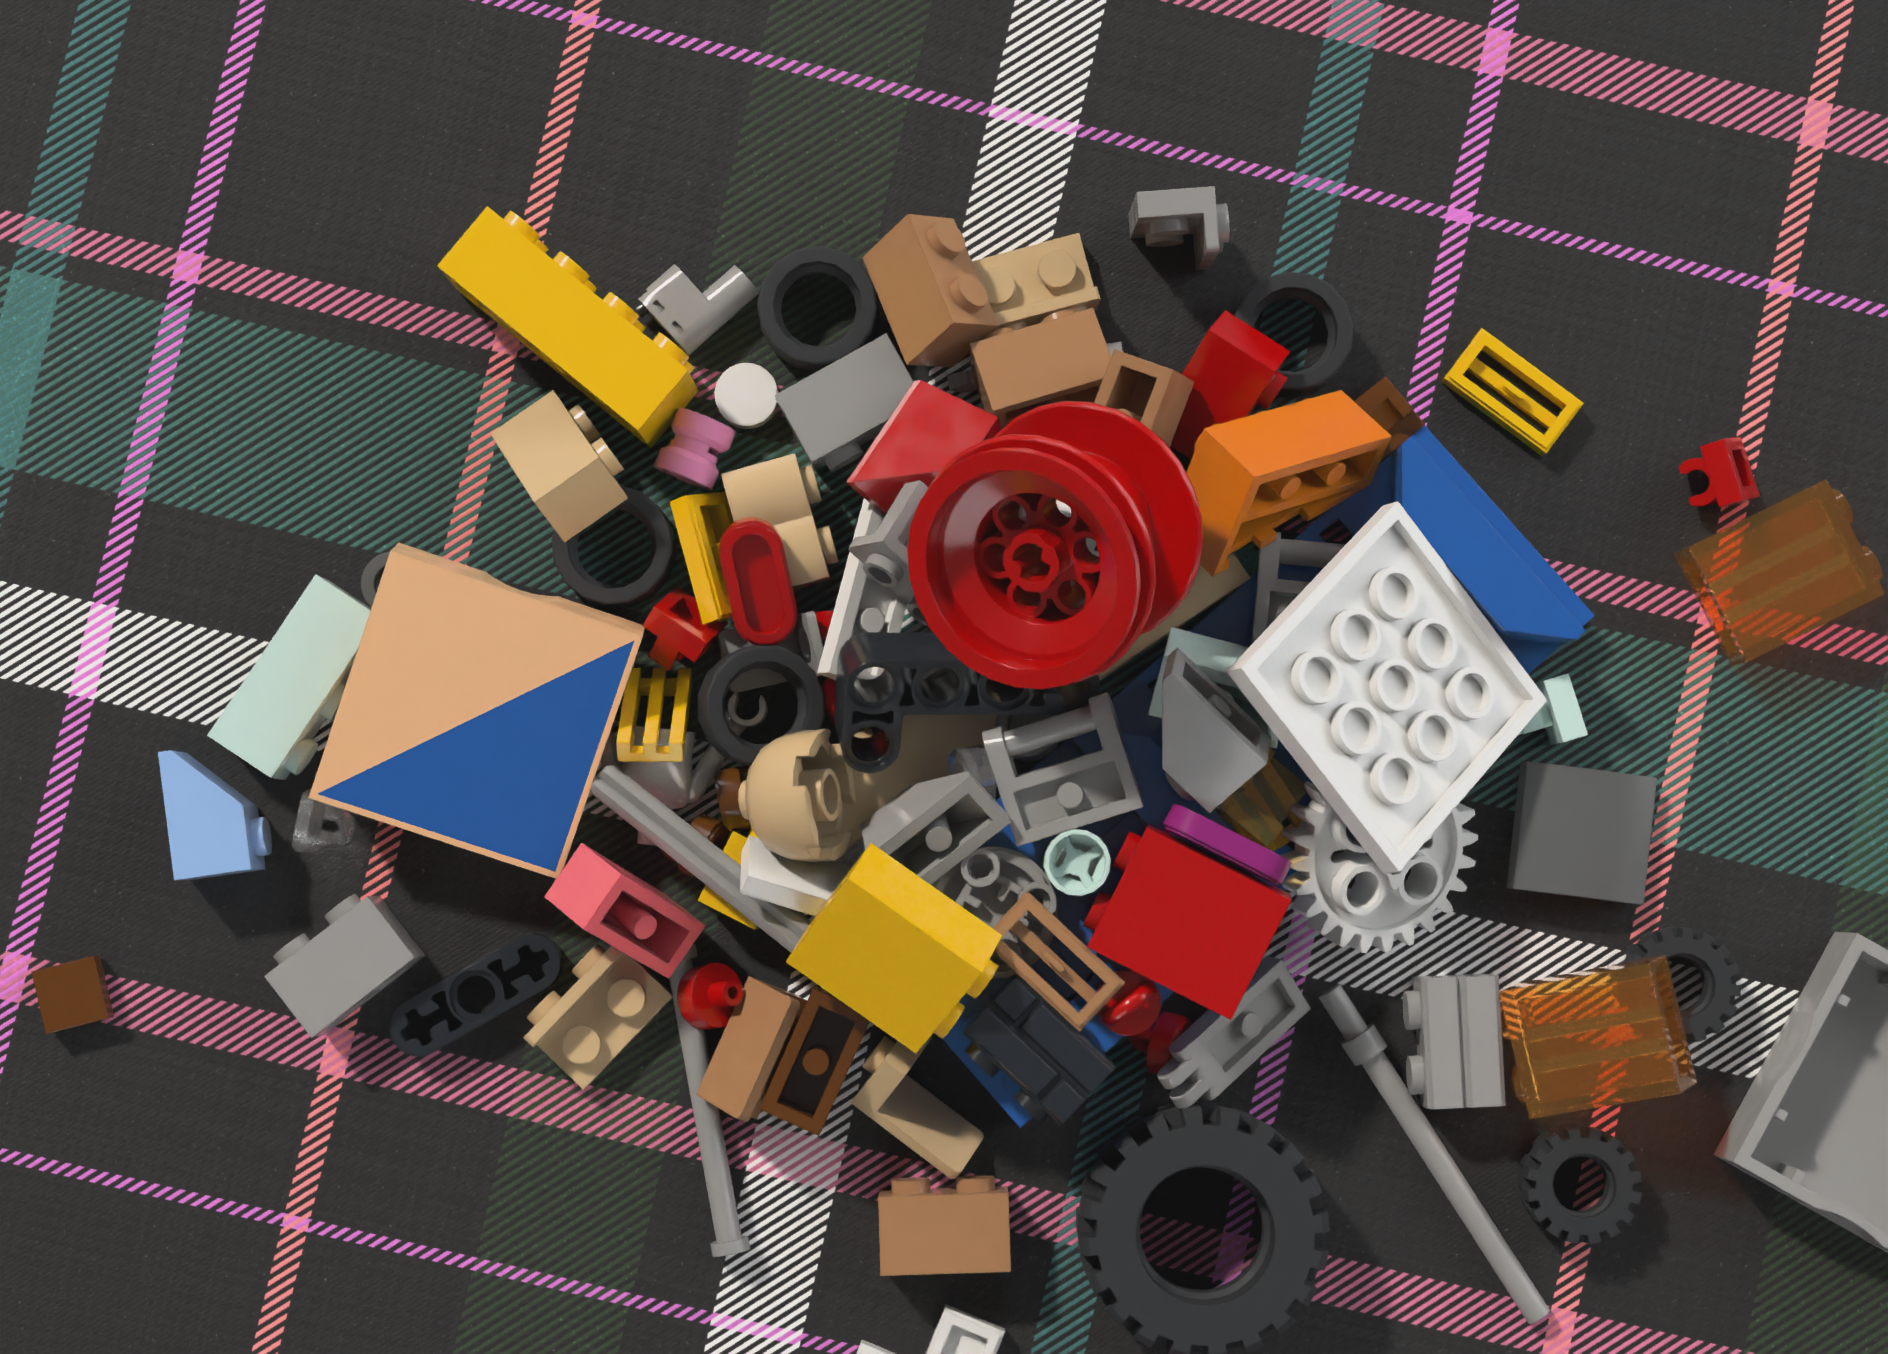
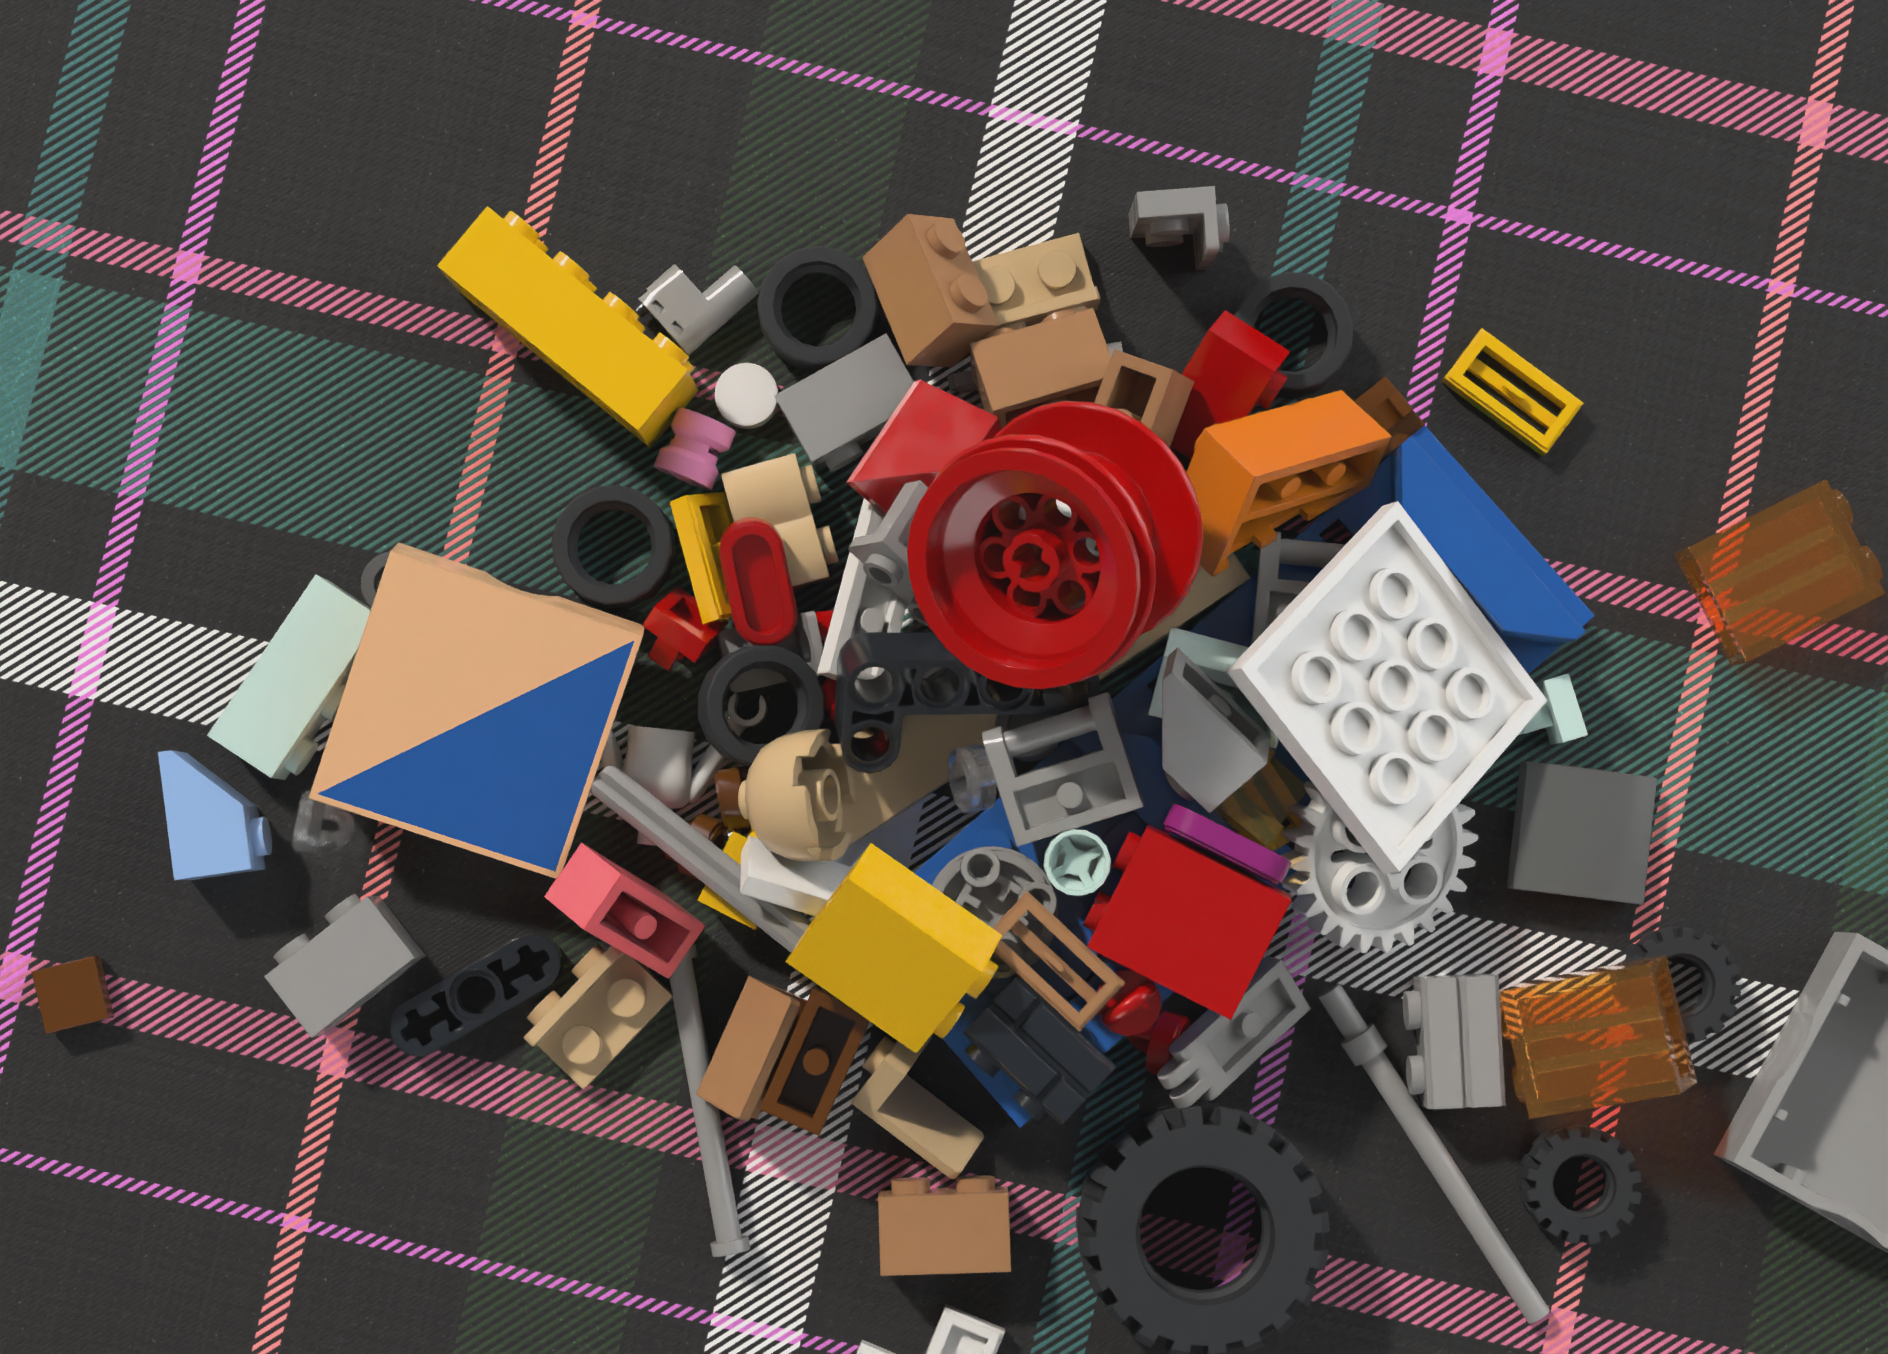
tan brick [490,390,628,542] -> none
yellow tile [616,668,692,762] -> none
red tile [677,963,744,1030] -> none
light grey slope [860,771,1011,885] -> none
red tile [1679,437,1760,507] -> none

